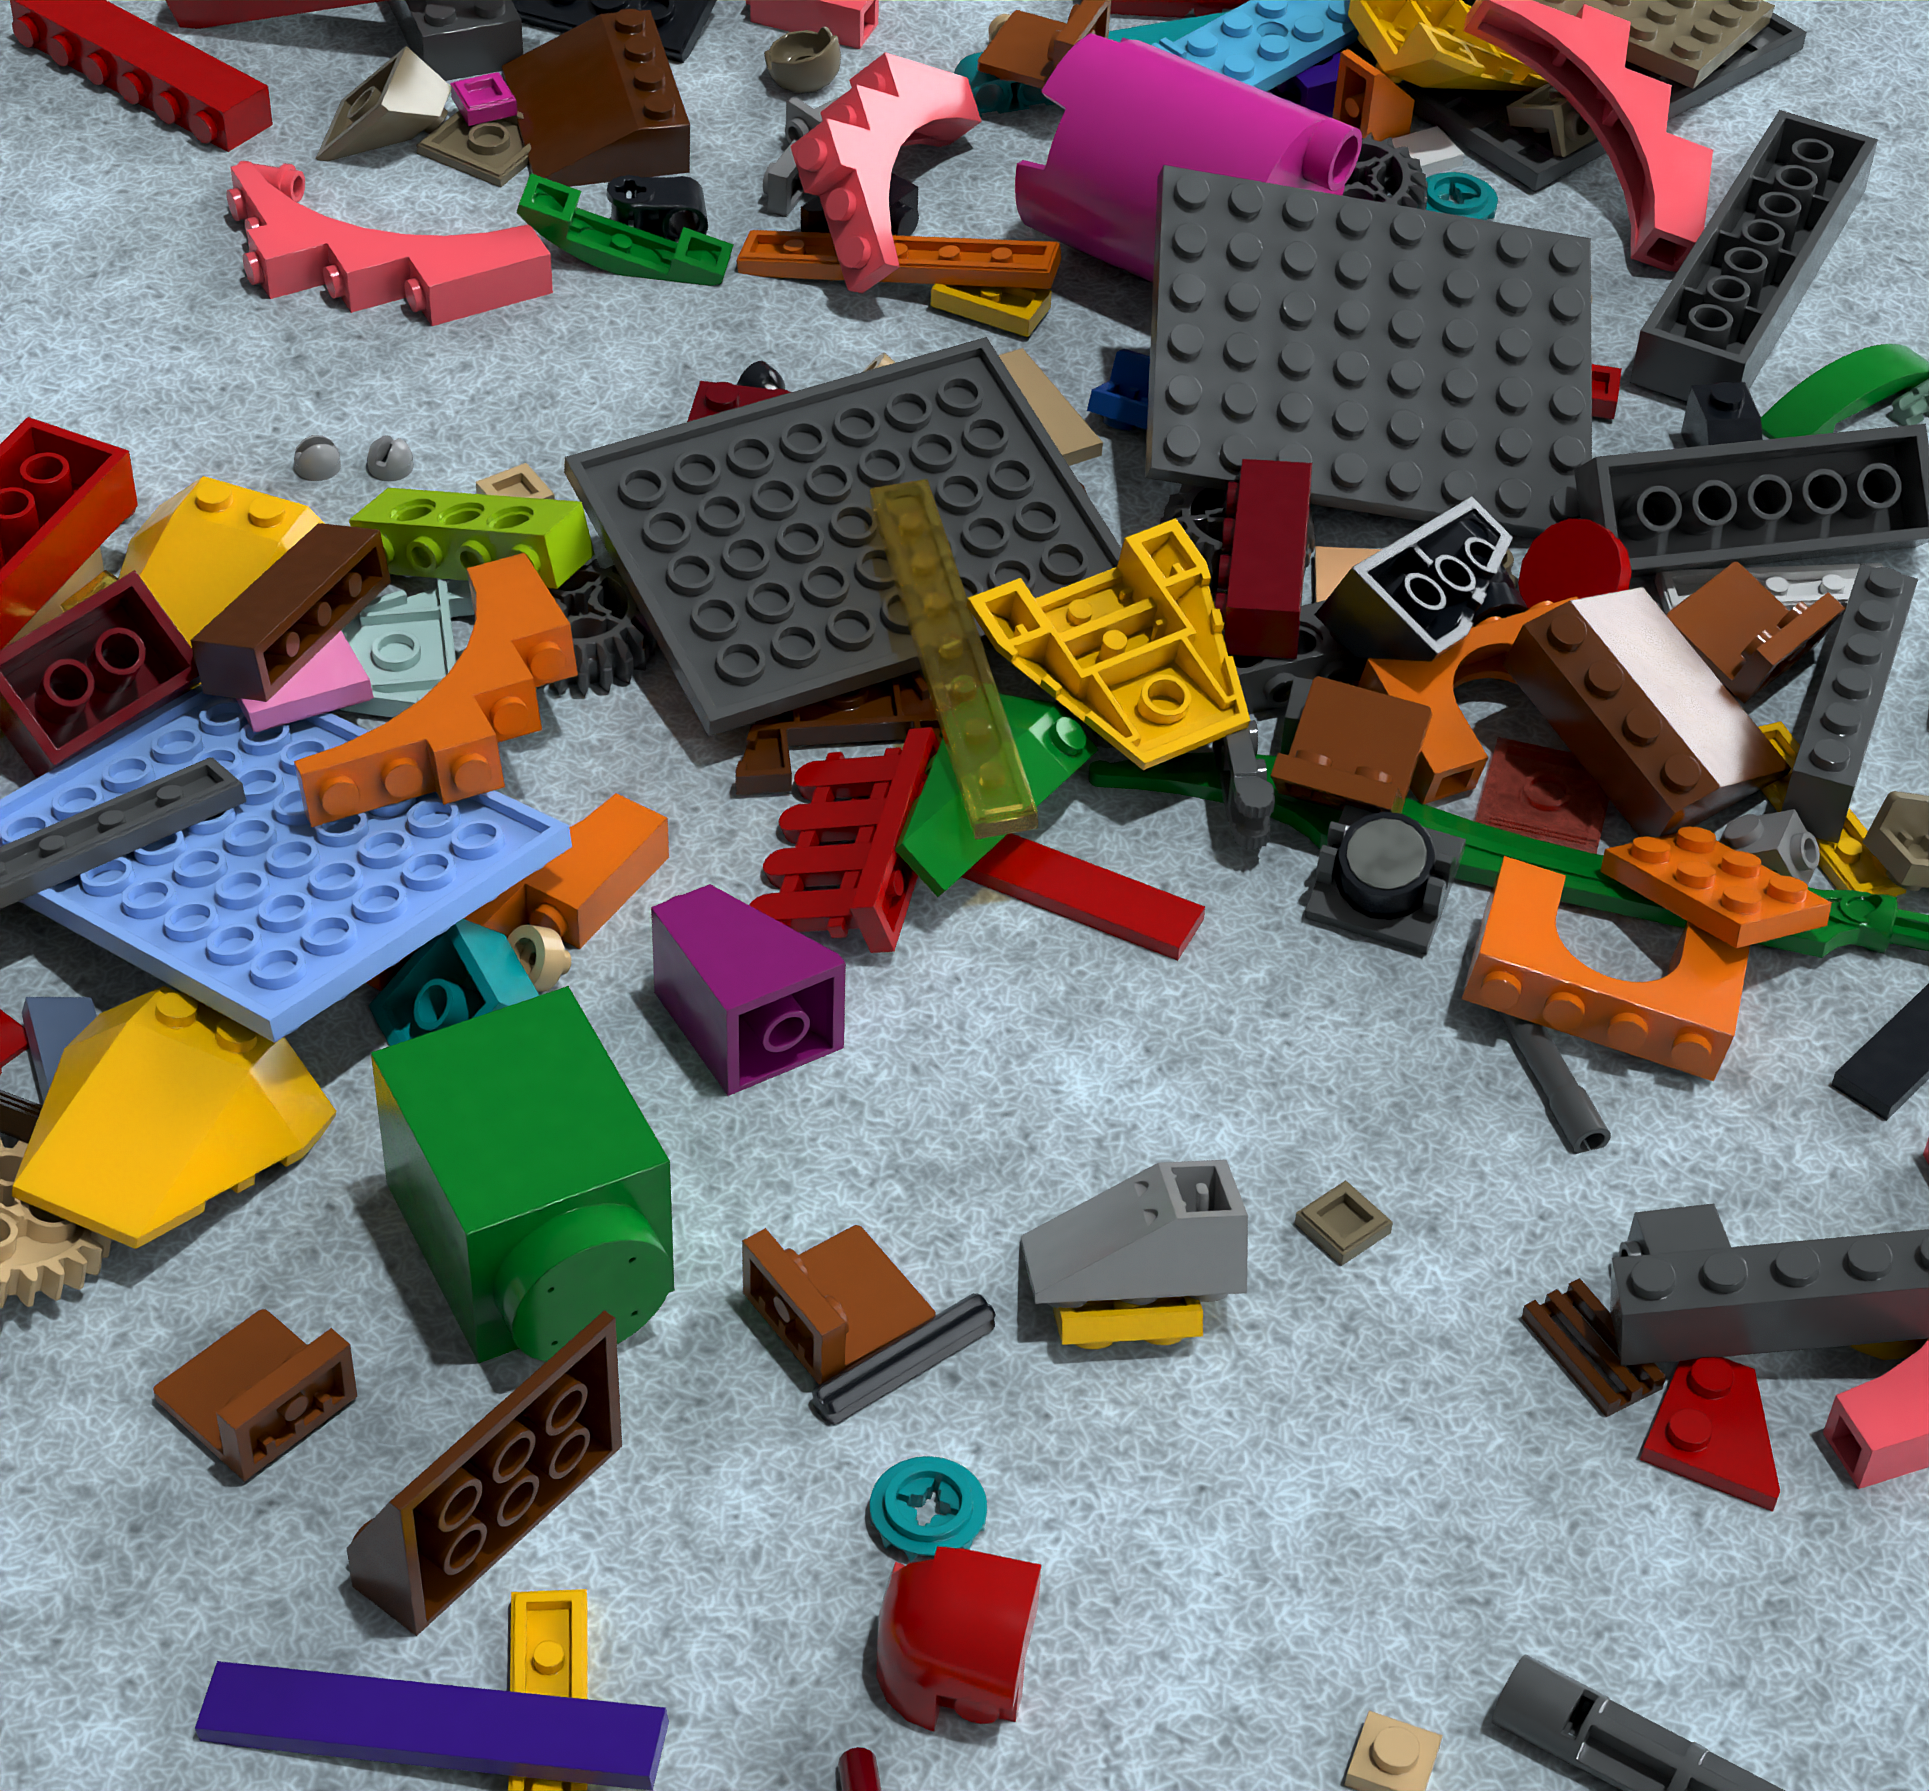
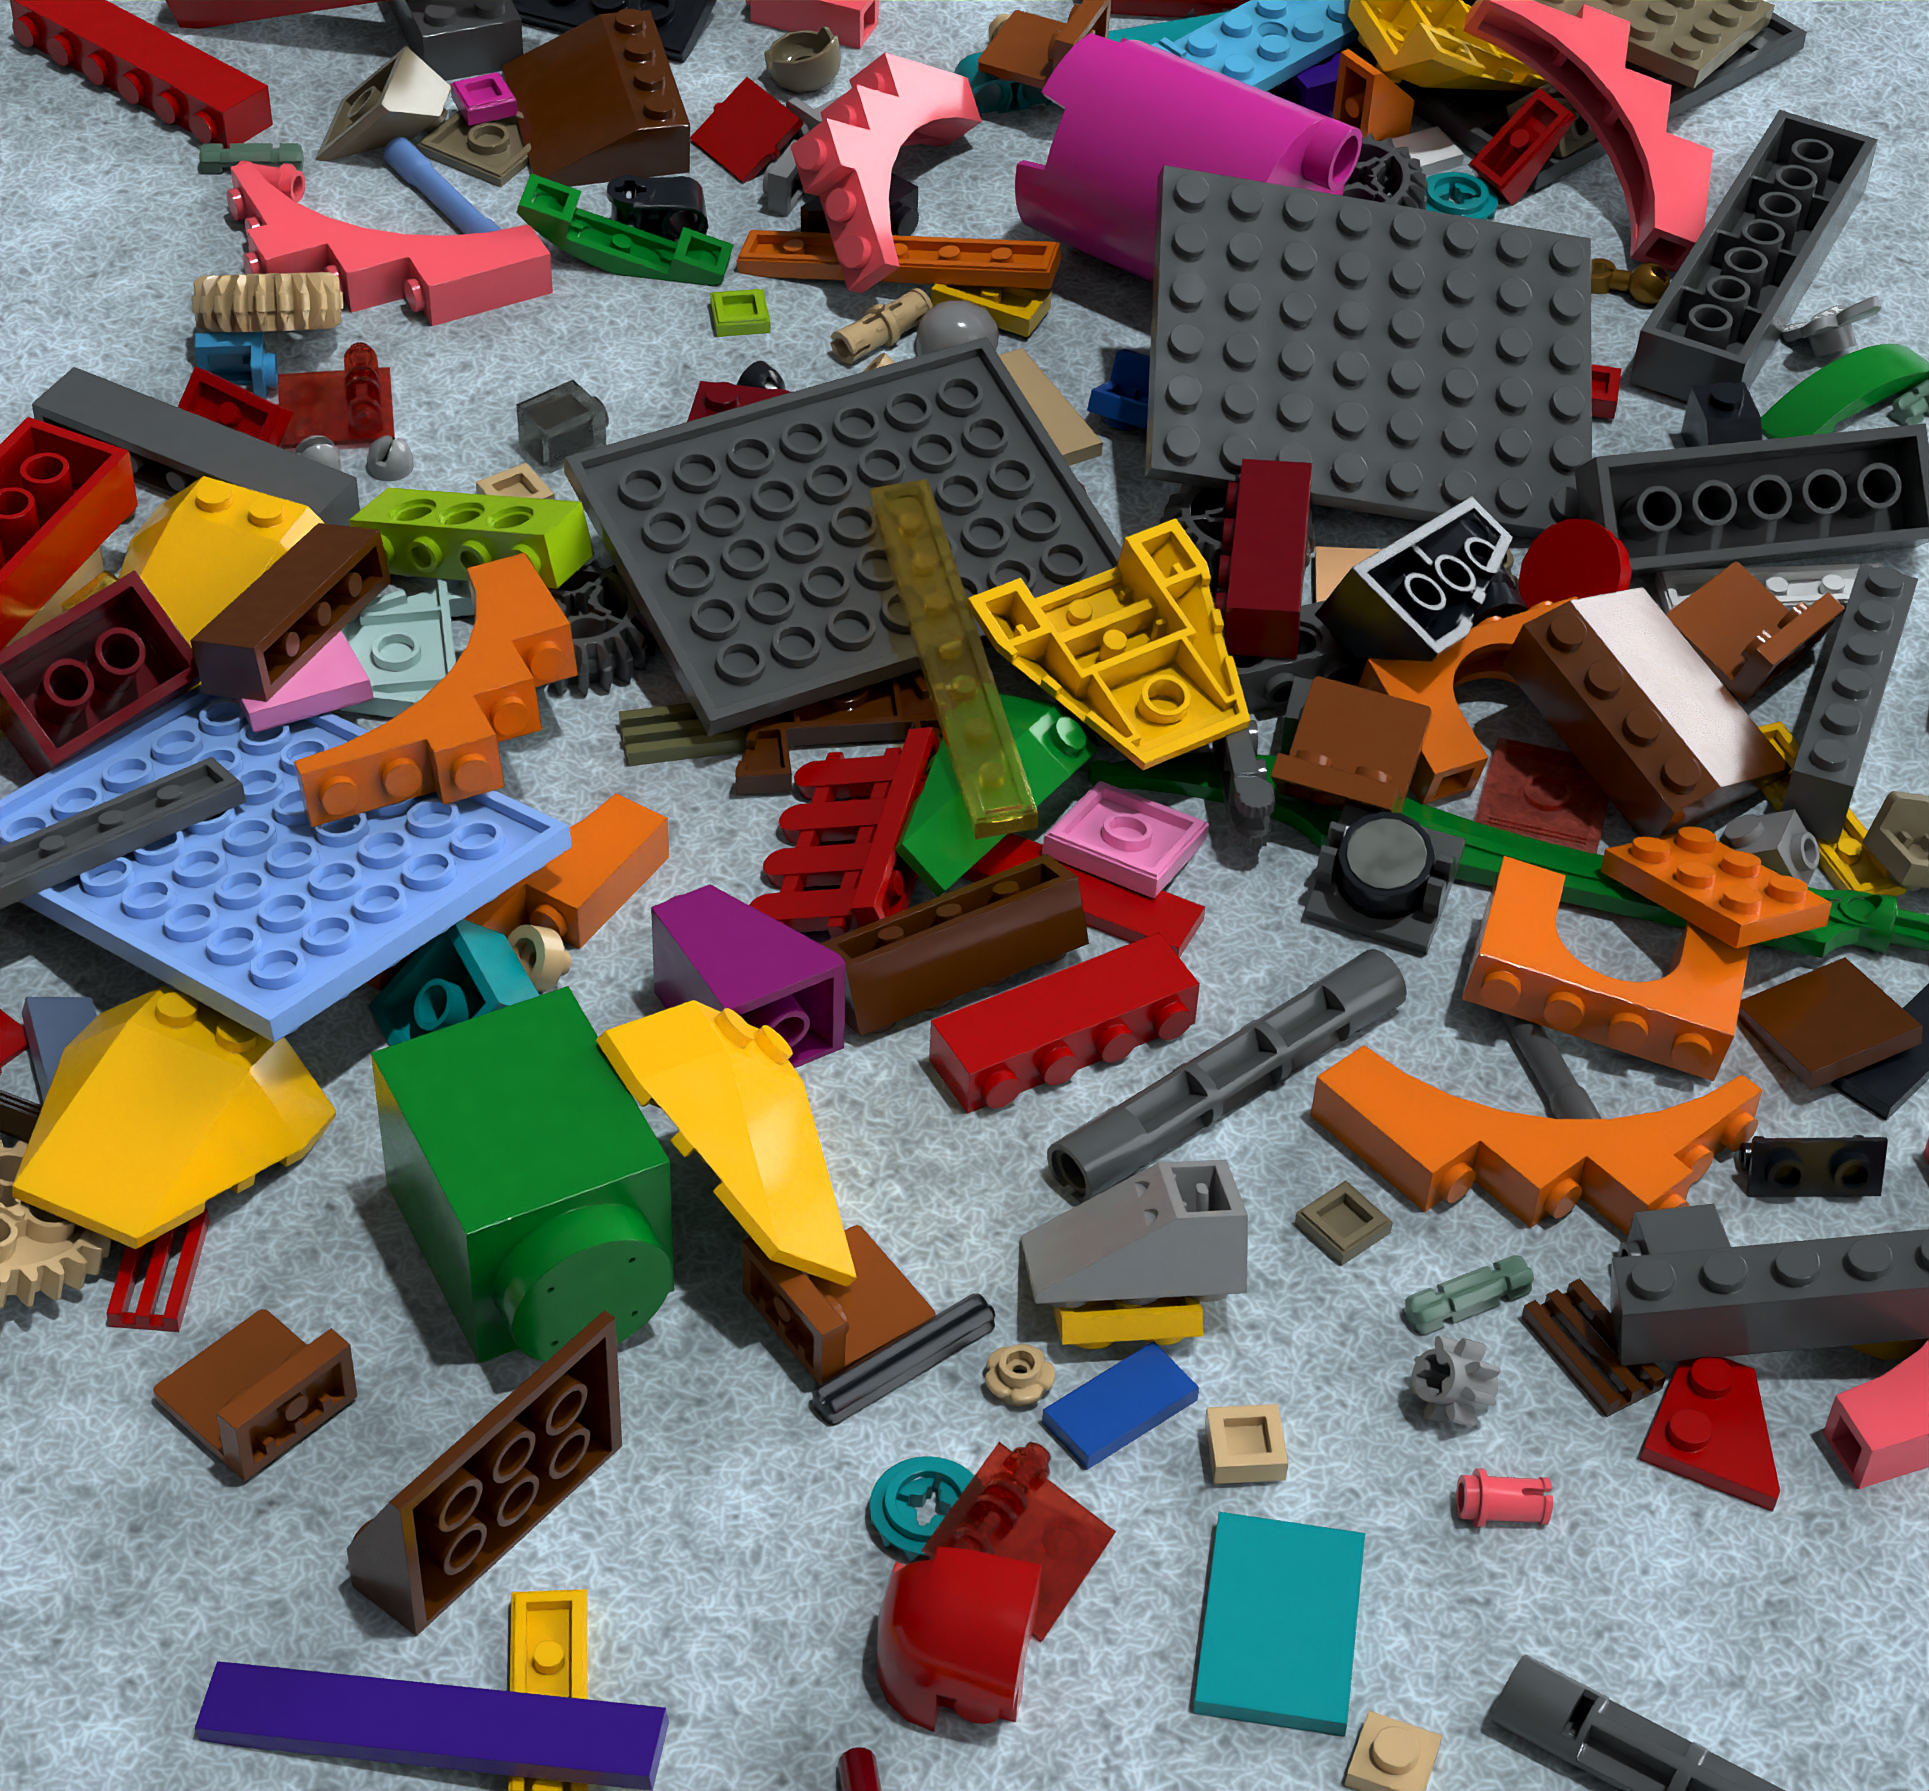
none -> dark grey brick [32,367,360,526]
none -> red tile [106,1208,210,1332]
none -> red plate [178,366,294,447]
none -> tan gear [191,272,344,332]
none -> dark azure bracket [195,332,278,399]
none -> sand green axle [199,143,304,174]
none -> clear red hinge [278,342,395,449]
none -> medium blue piece [383,137,502,234]
none -> clear smoke brick [516,380,609,474]
none -> yellow wedge [596,1000,857,1287]
none -> olive tile [619,703,748,767]
none -> red piece [690,77,804,183]
none -> lime tile [710,289,770,337]
none -> reddish brown brick [819,854,1089,1036]
none -> tan pin [830,288,933,364]
none -> light grey hair [916,301,999,356]
none -> clear red hinge [921,1442,1116,1643]
none -> red brick [929,932,1200,1114]
none -> tan plate [985,1344,1055,1407]
none -> bright pink tile [1041,781,1209,898]
none -> blue tile [1042,1341,1199,1470]
none -> dark grey piece [1047,949,1407,1203]
none -> teal tile [1193,1511,1365,1736]
none -> tan plate [1205,1404,1289,1484]
none -> orange arch [1310,1045,1762,1236]
none -> sand green axle [1403,1255,1534,1335]
none -> light grey gear [1409,1335,1501,1426]
none -> coral pin [1456,1468,1553,1528]
none -> red slope [1468,87,1576,206]
none -> pearl gold arm [1591,258,1670,305]
none -> reddish brown tile [1738,957,1922,1090]
none -> black hinge [1739,1135,1888,1197]
none -> light grey animal [1782,296,1882,358]

